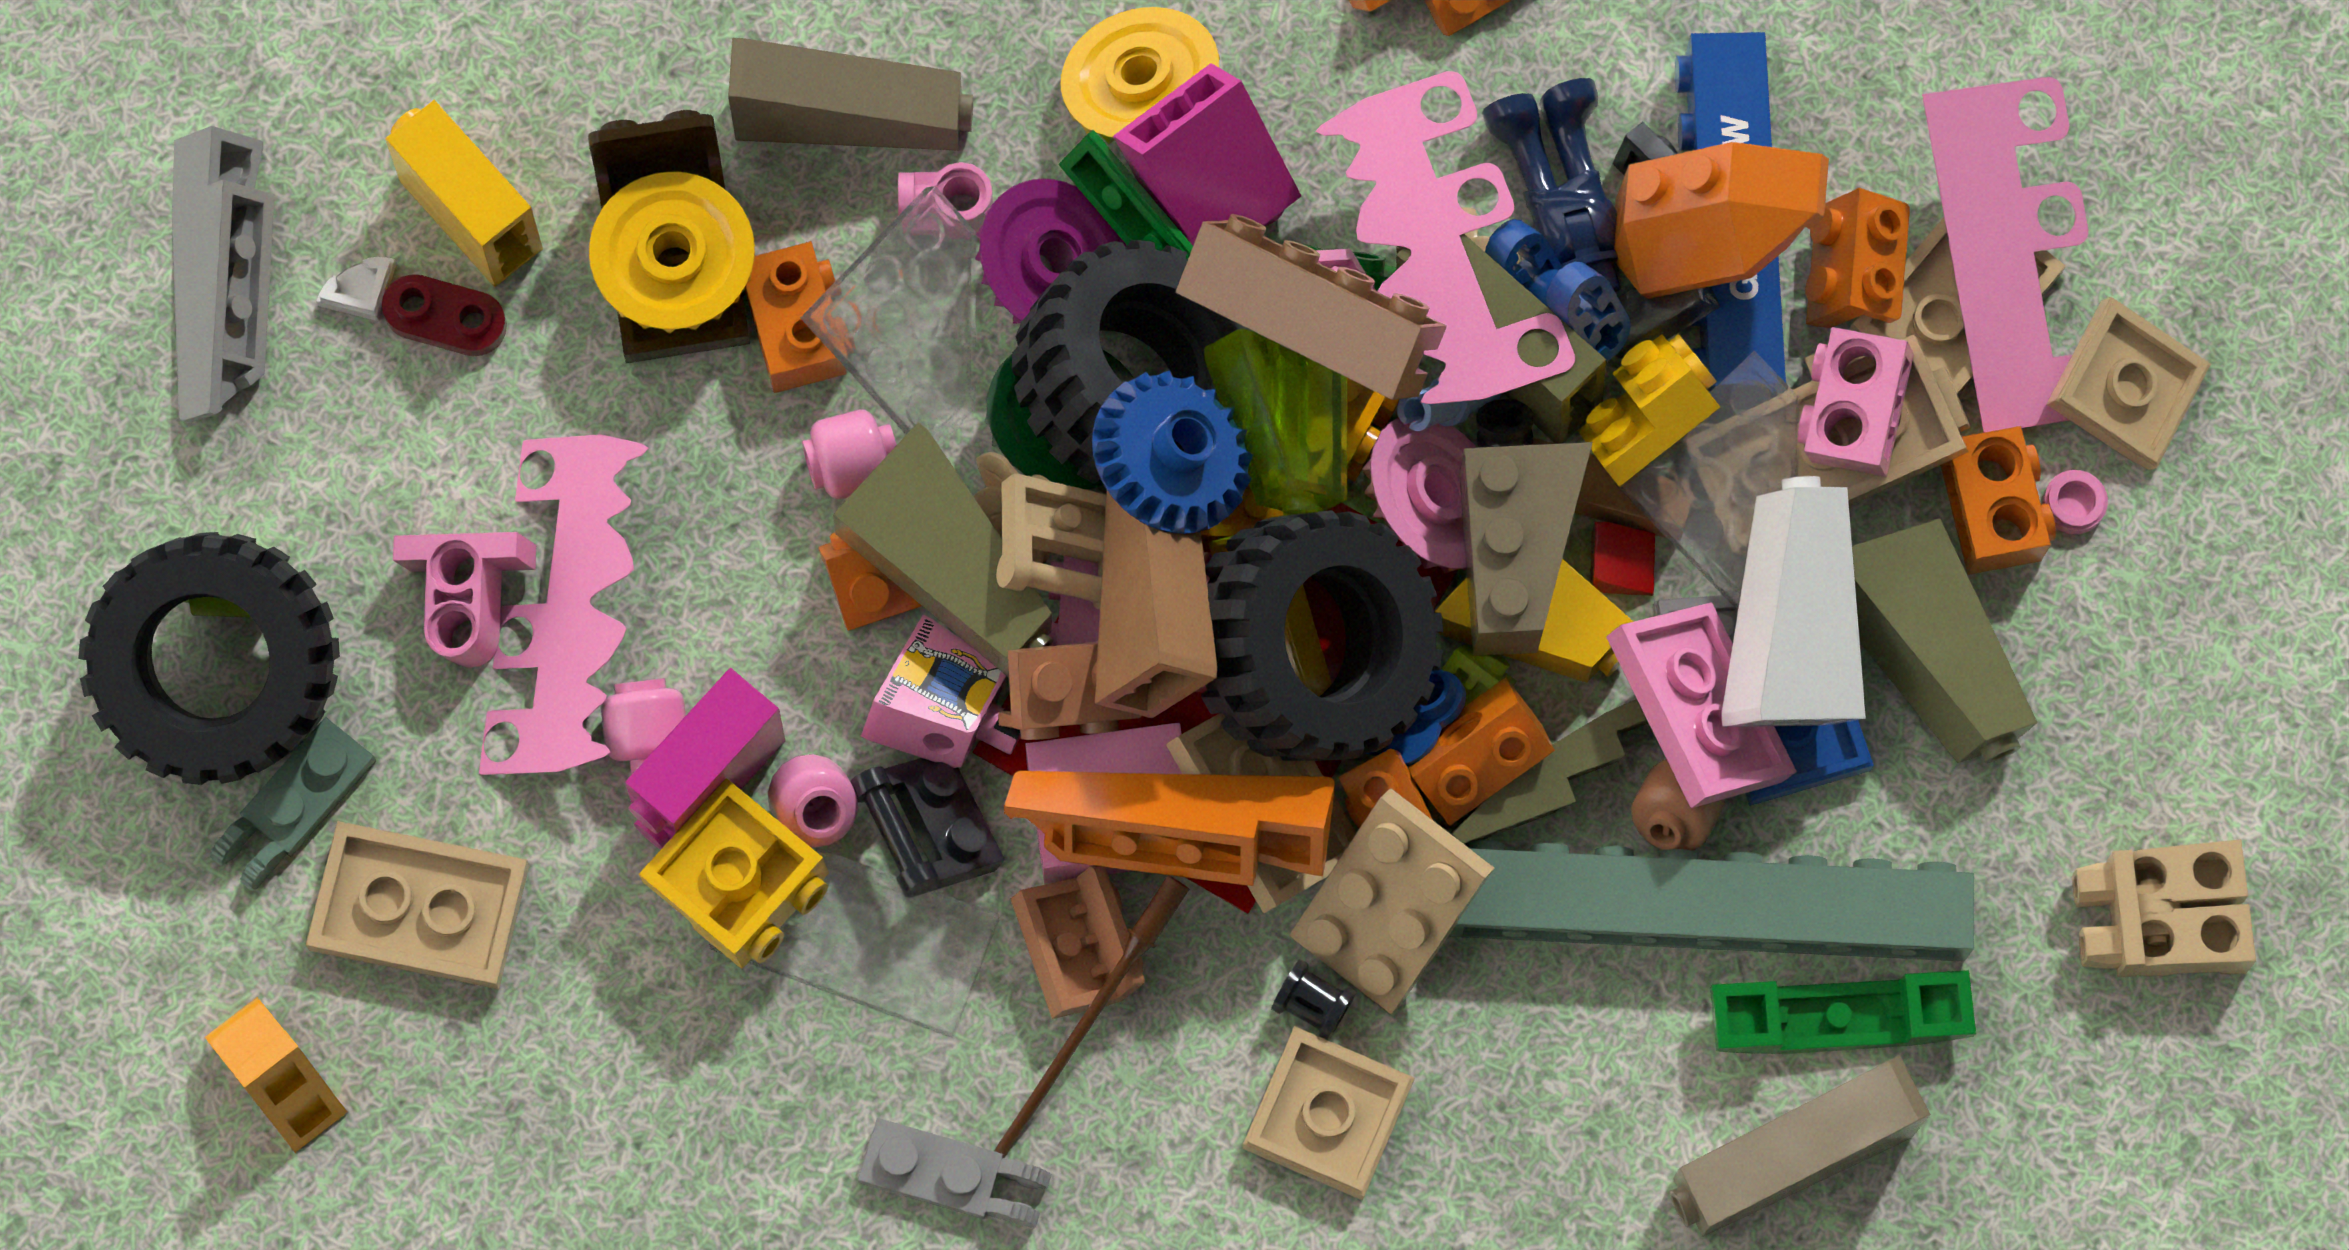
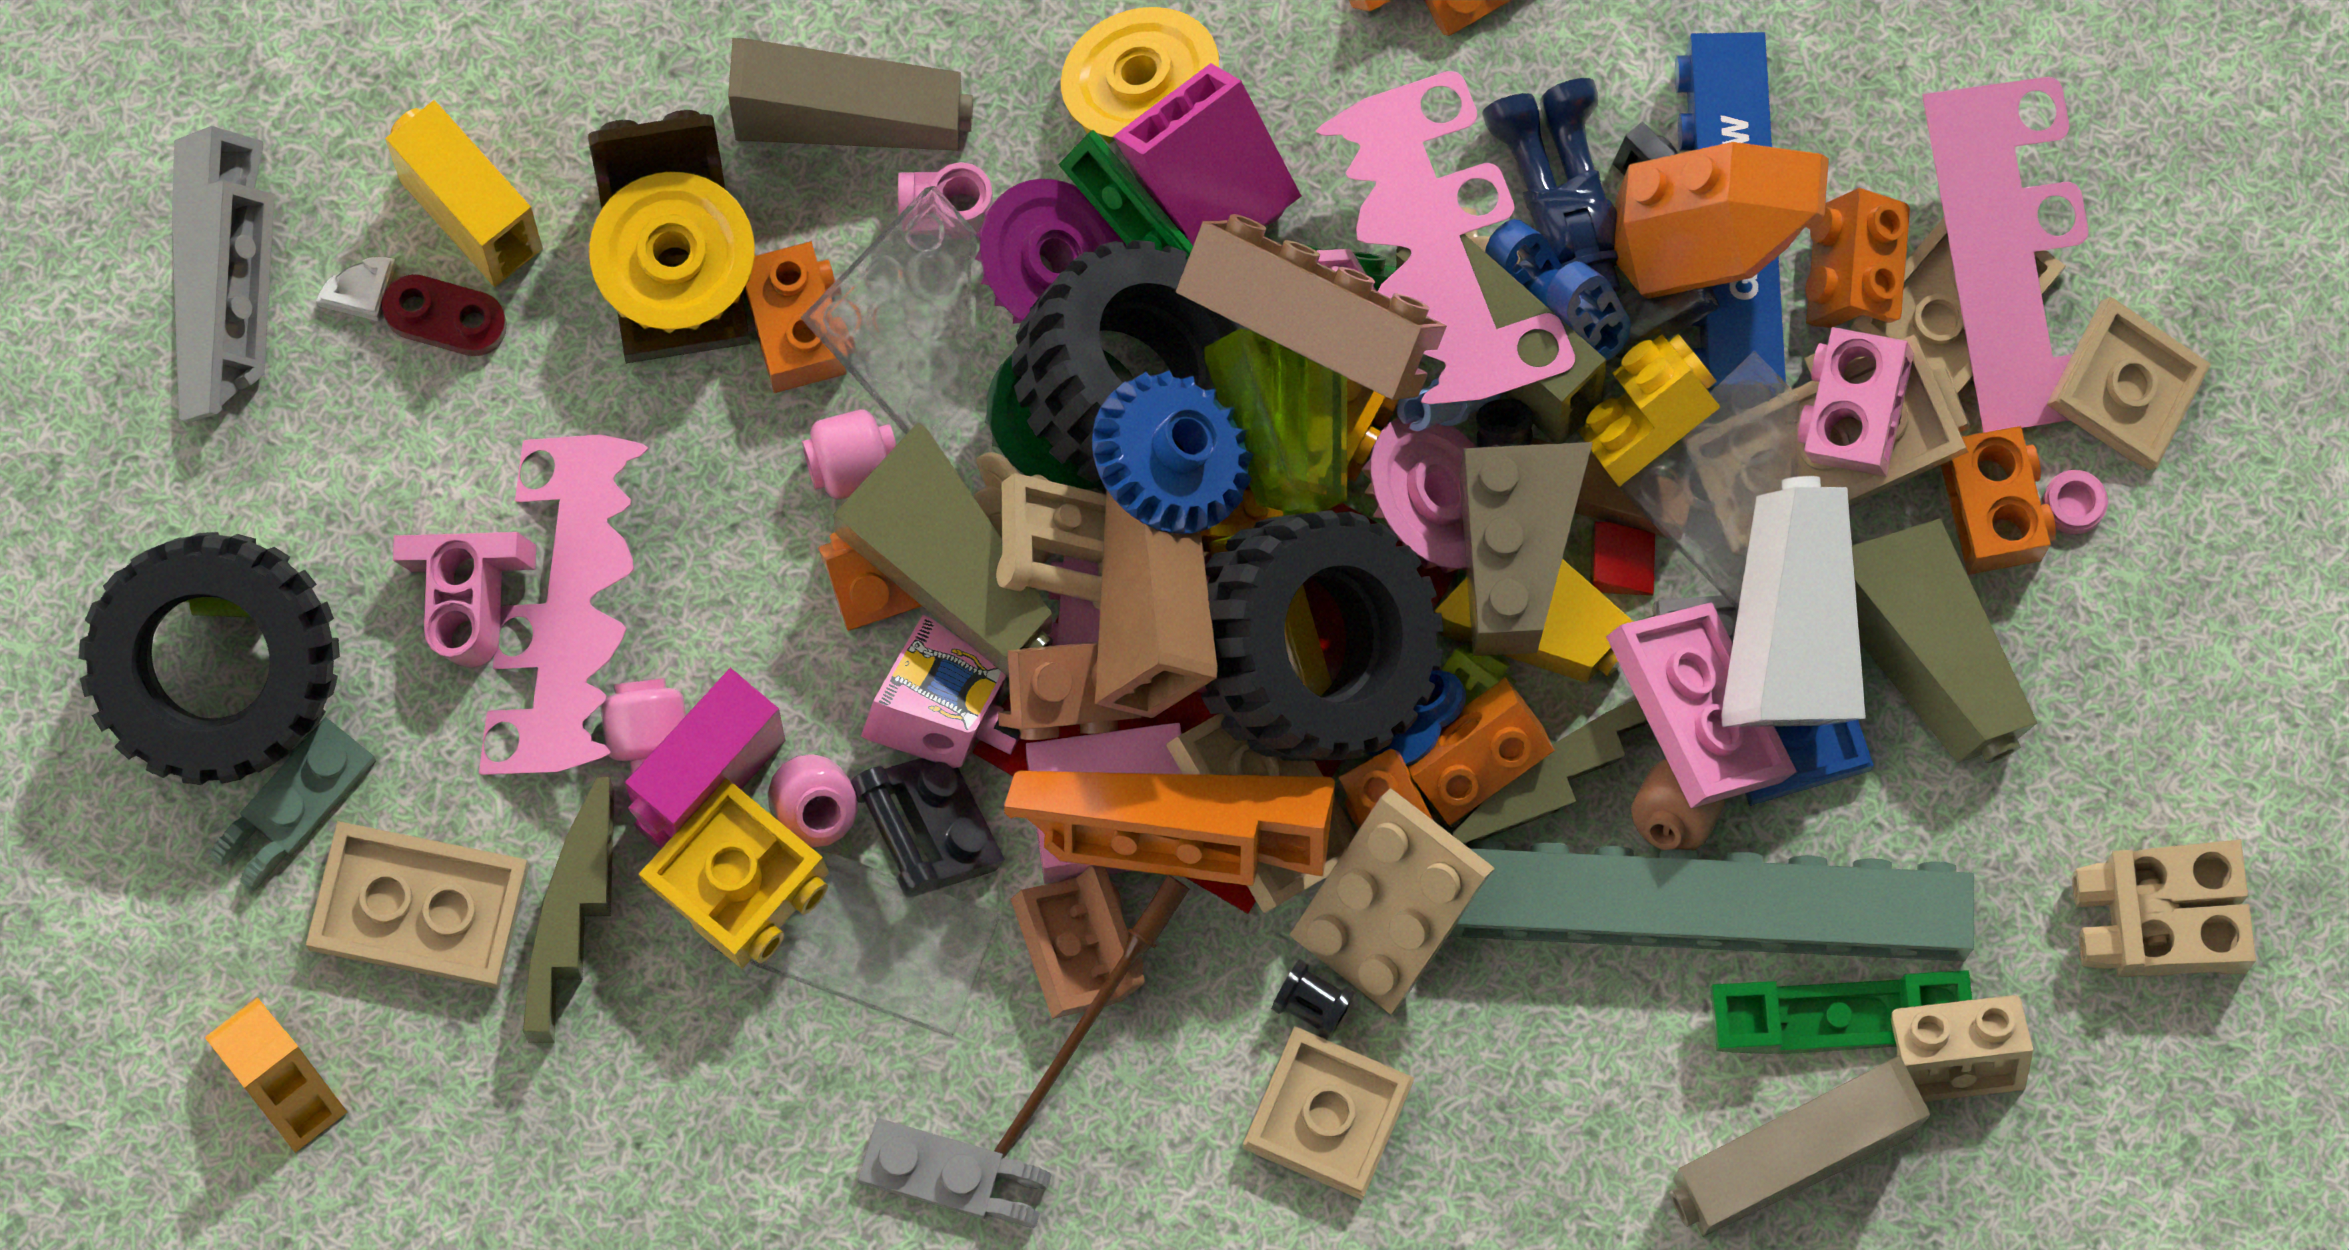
none -> olive slope [523,777,615,1043]
none -> tan bracket [1891,995,2034,1102]

